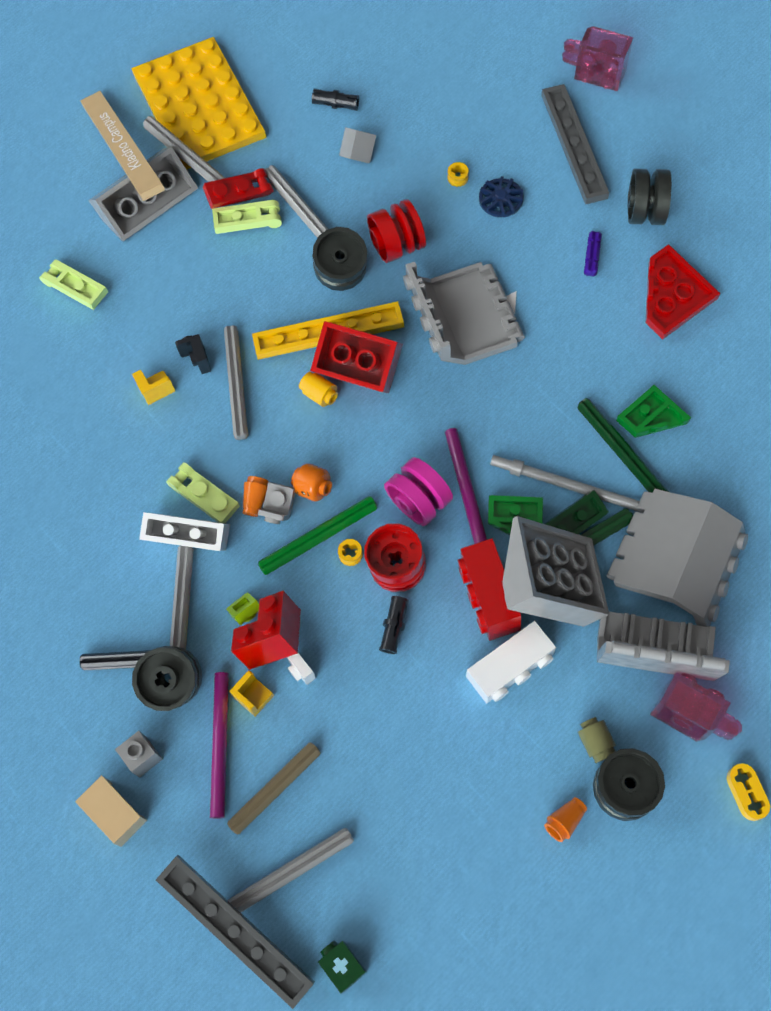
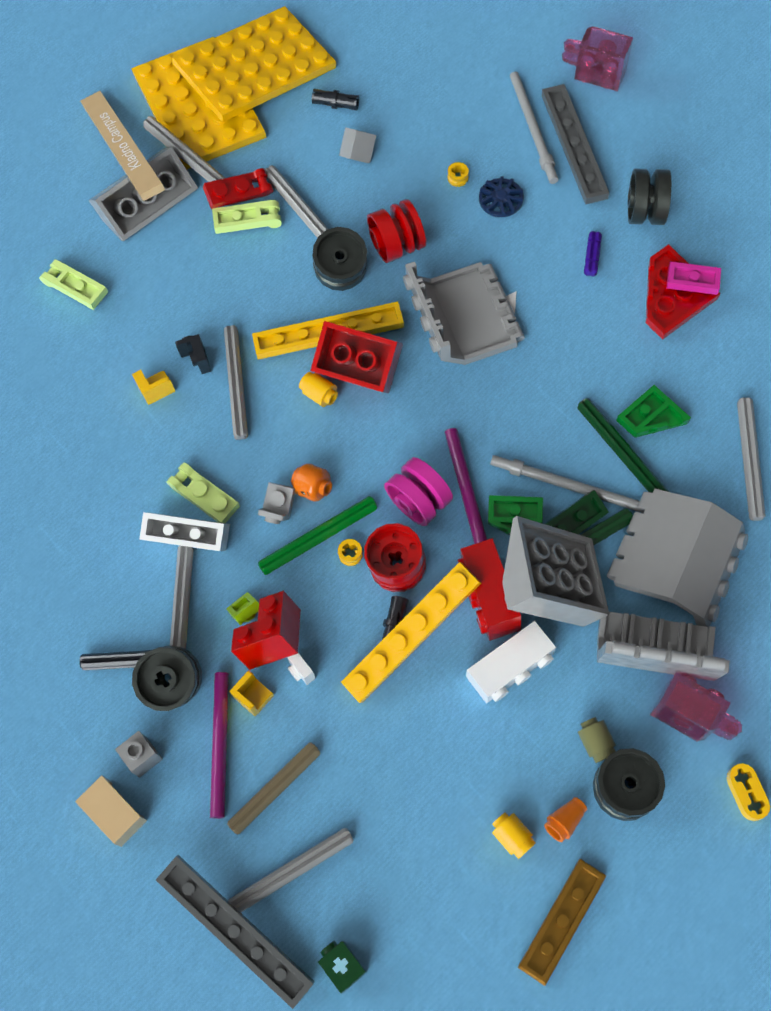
orange cone [243,476,269,517] -> none
none -> yellow plate [172,6,336,122]
none -> yellow plate [341,562,481,703]
none -> yellow brick [492,812,536,859]
none -> light grey bar [510,72,559,184]
none -> pearl gold tile [517,859,606,986]
none -> dark pink plate [666,262,721,295]
none -> light grey axle [737,397,766,521]

